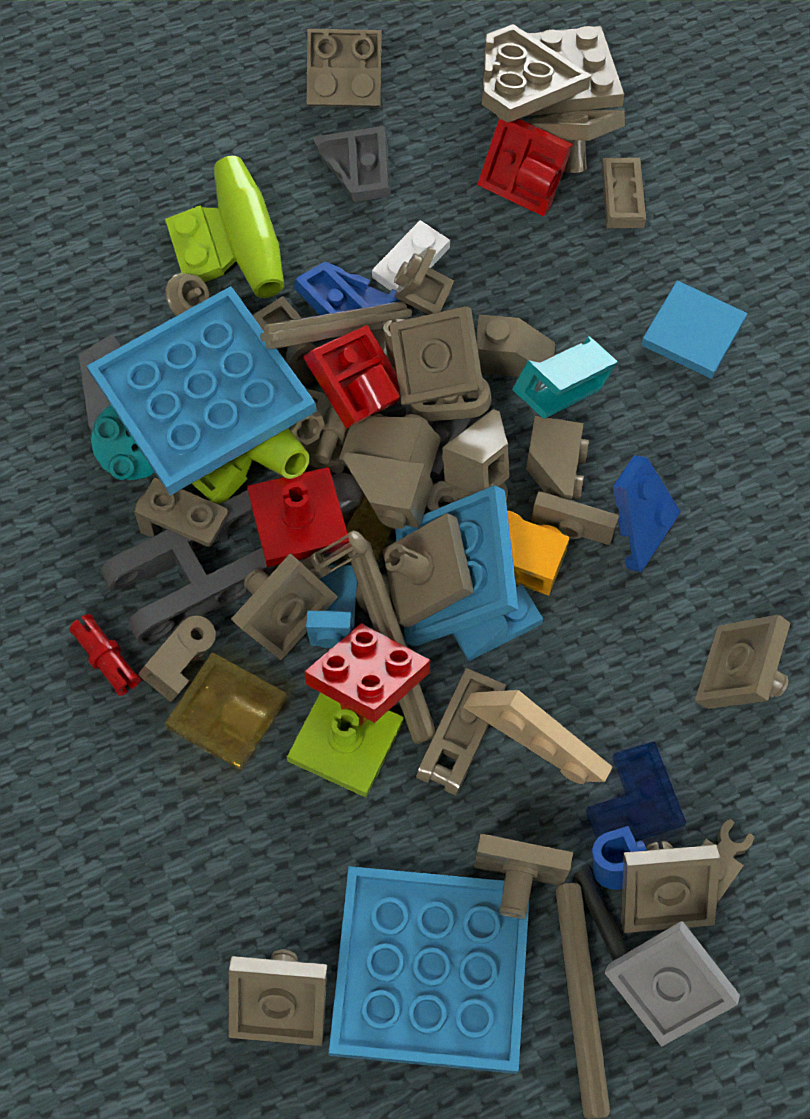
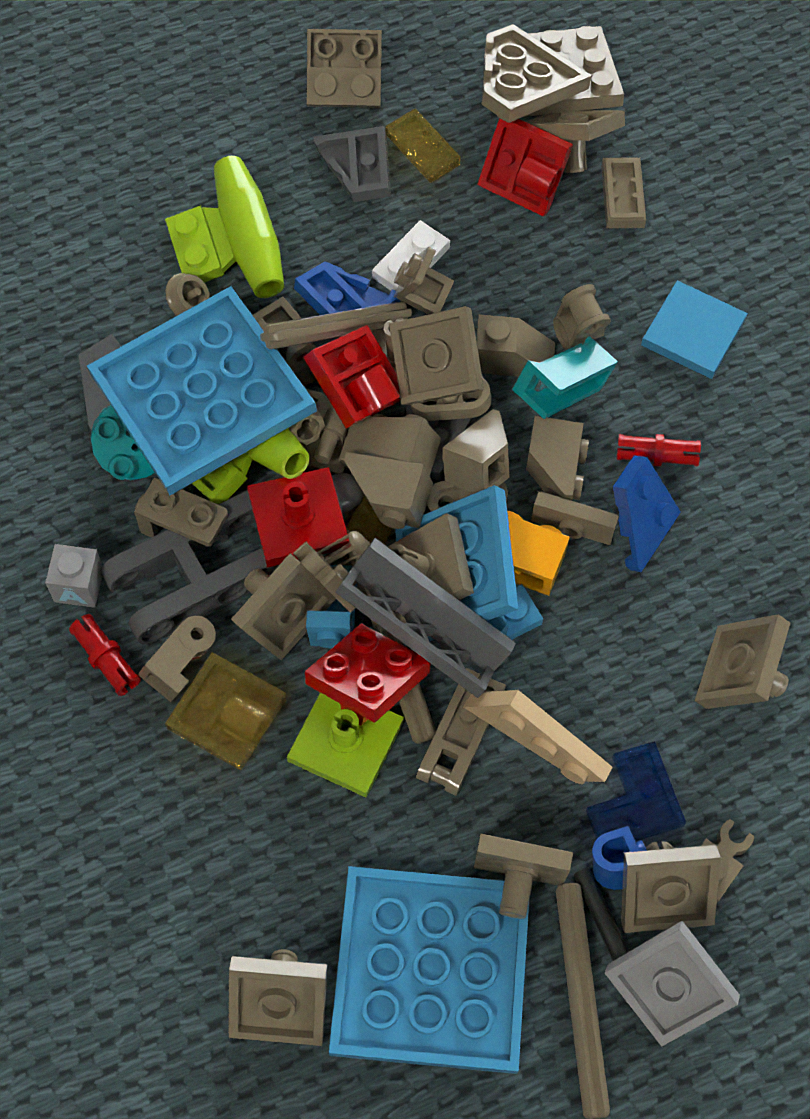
none -> light grey brick [45,544,103,608]
none -> dark tan plate [293,542,358,613]
none -> dark grey fence [335,538,516,698]
none -> clear yellow plate [386,108,461,183]
none -> dark tan piece [553,284,611,350]
none -> red pin [617,434,701,467]

